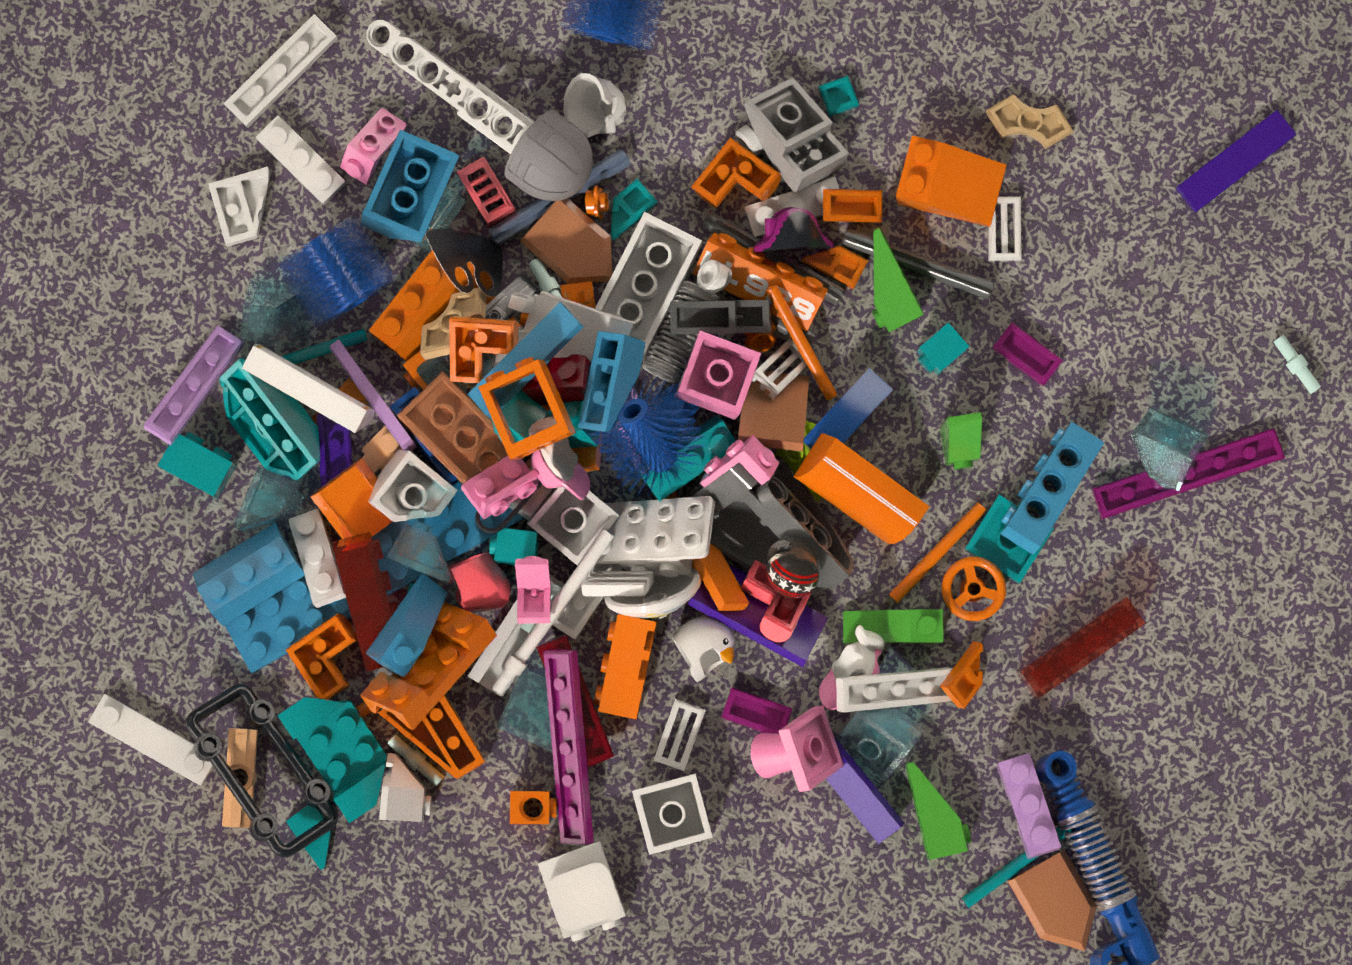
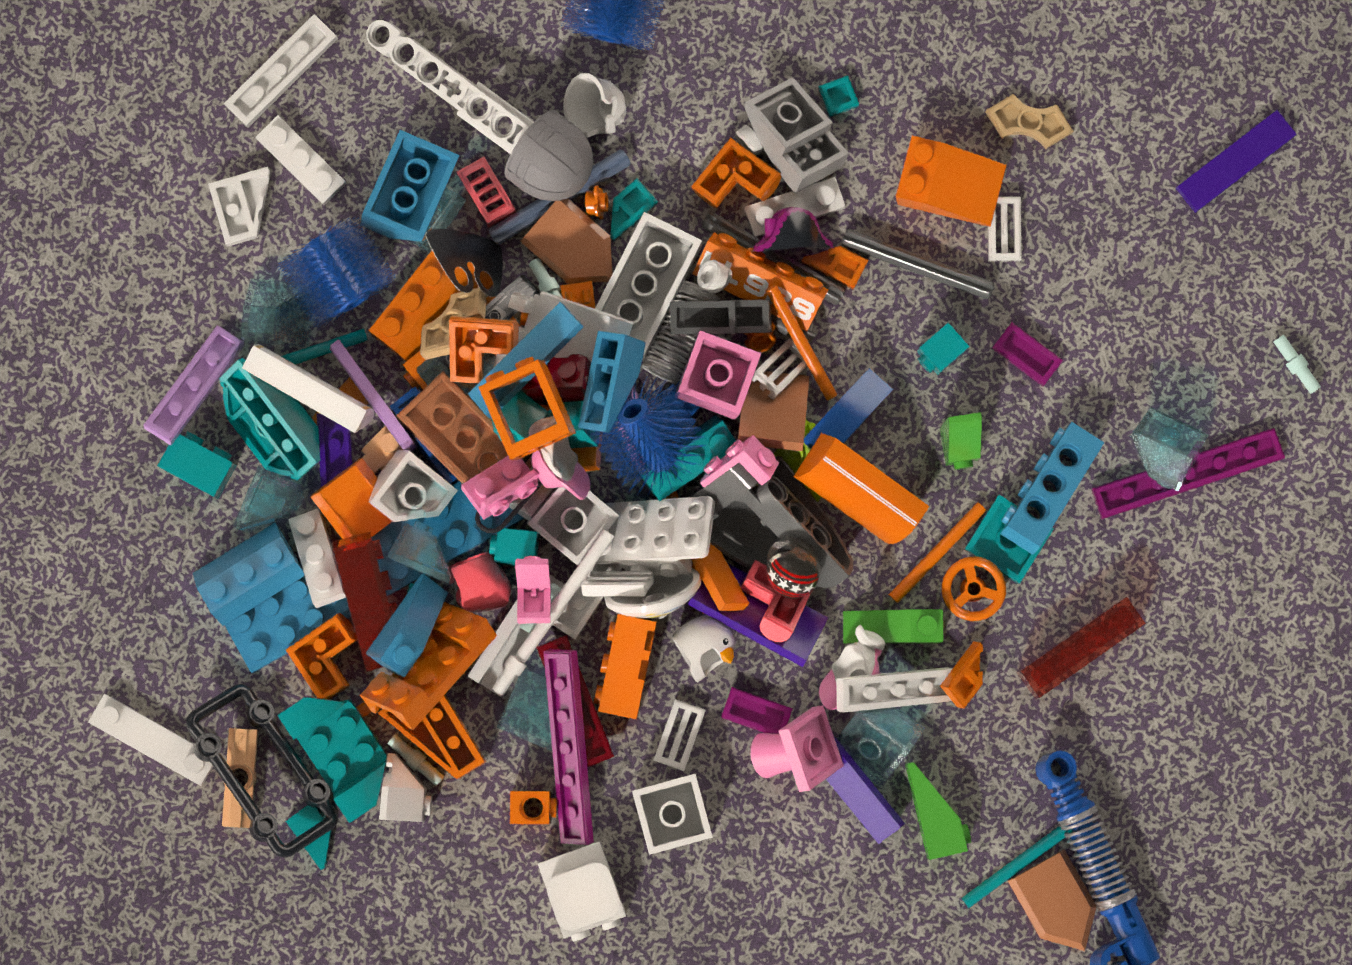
bright pink bracket [340,108,407,185] -> none
orange tile [823,189,882,223] -> none
bright green slope [872,227,924,332] -> none
lavender arch [997,753,1061,859] -> none

